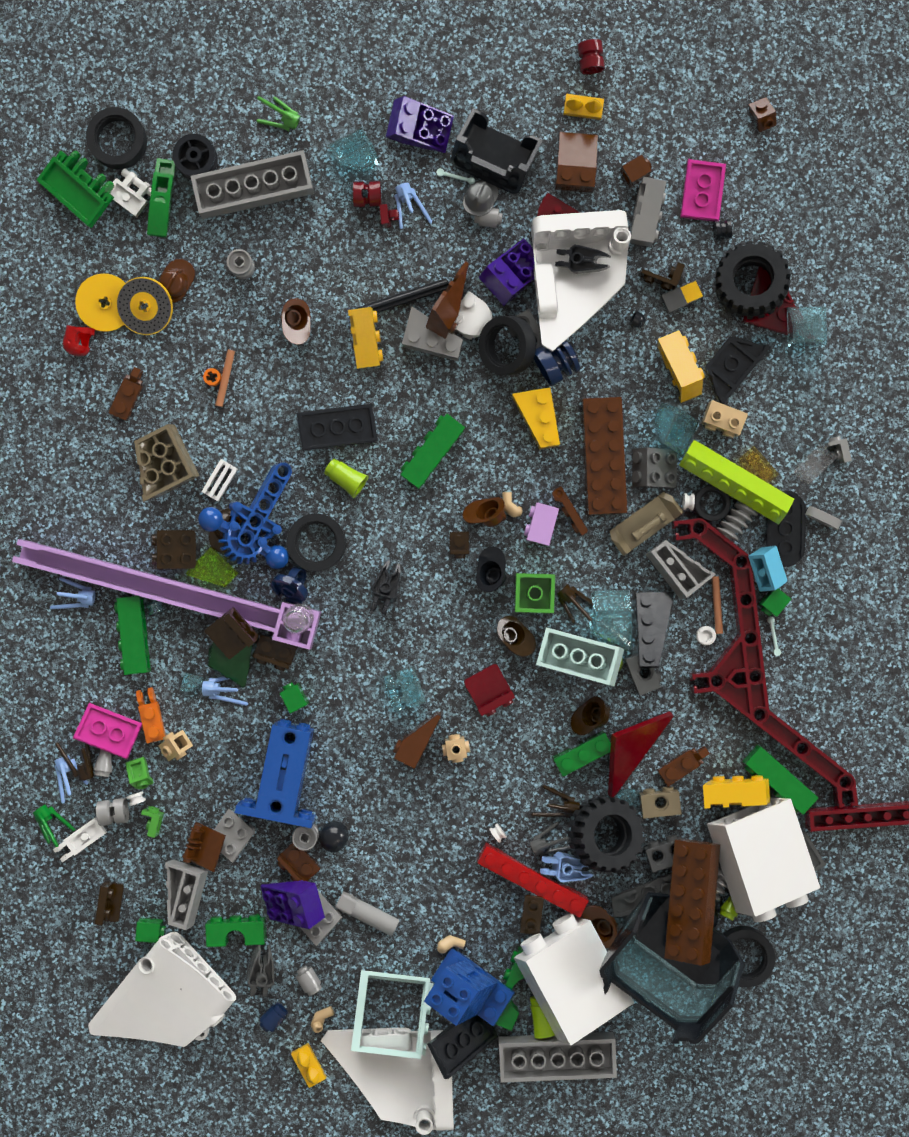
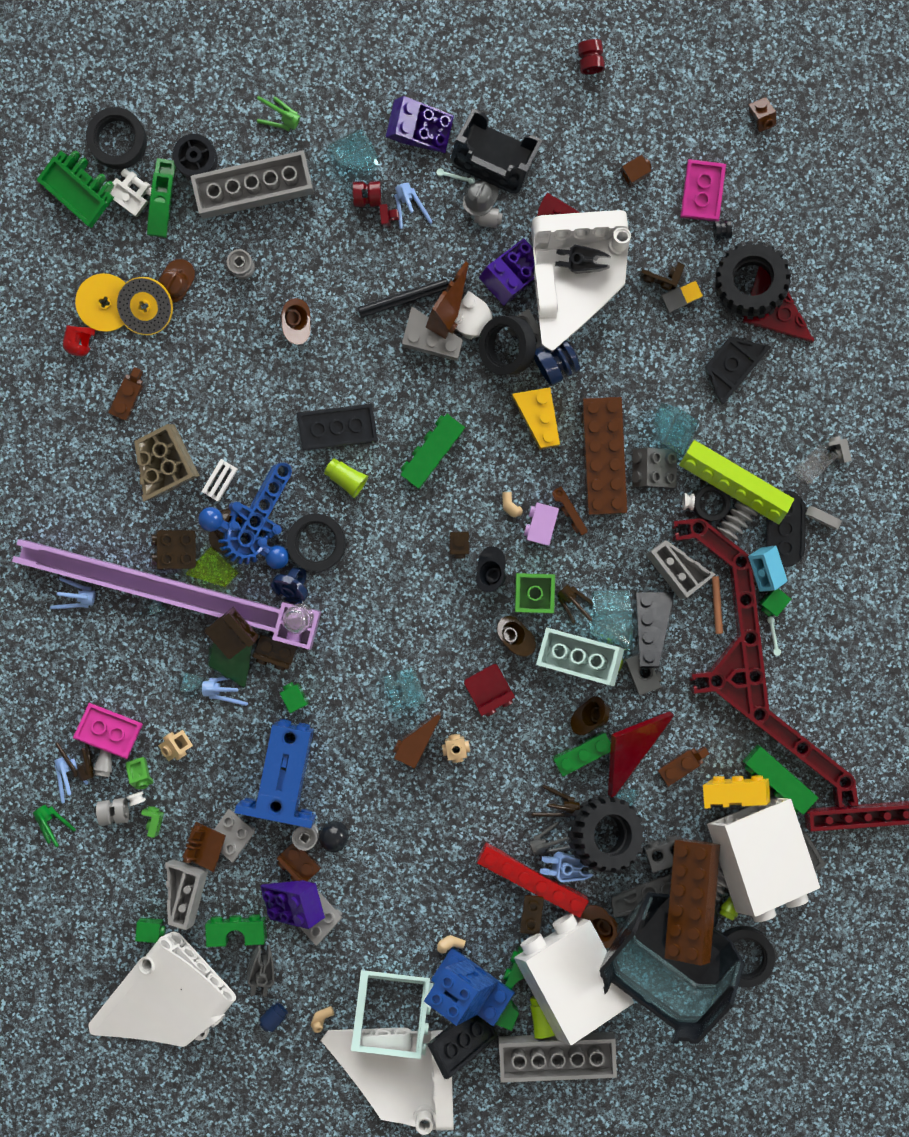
white hinge [53,817,107,862] -> none
dark brown bracket [95,881,124,925] -> none
green brick [114,596,151,675] -> none
orange hinge [136,687,166,743] -> none
orange bush [203,368,222,387] -> none
nougat bar [215,349,235,407] -> none
yellow tile [291,1043,327,1088] -> none
light grey brick [295,965,322,996] -> none
light grey piece [335,891,399,936] -> none
yellow wedge [348,307,383,369] -> none
black hinge [370,560,400,615] -> none
reddish brown piece [463,497,506,527] -> none
white bush [489,824,507,843] -> none
reddish brown slope [555,132,598,193] -> none
yellow tile [563,94,604,120] -> none
dark tan piece [610,492,683,556] -> none
black hinge [629,311,646,328] -> none
light grey wedge [630,177,666,247] -> none
dark tan brick [638,786,682,819] -> none
yellow wedge [658,331,705,403] -> none
white tile [696,626,716,645] -> none
tan brick [701,400,748,438] -> none
clear yellow wing [739,446,779,484] -> none
clear light blue slope [787,307,827,346] -> none

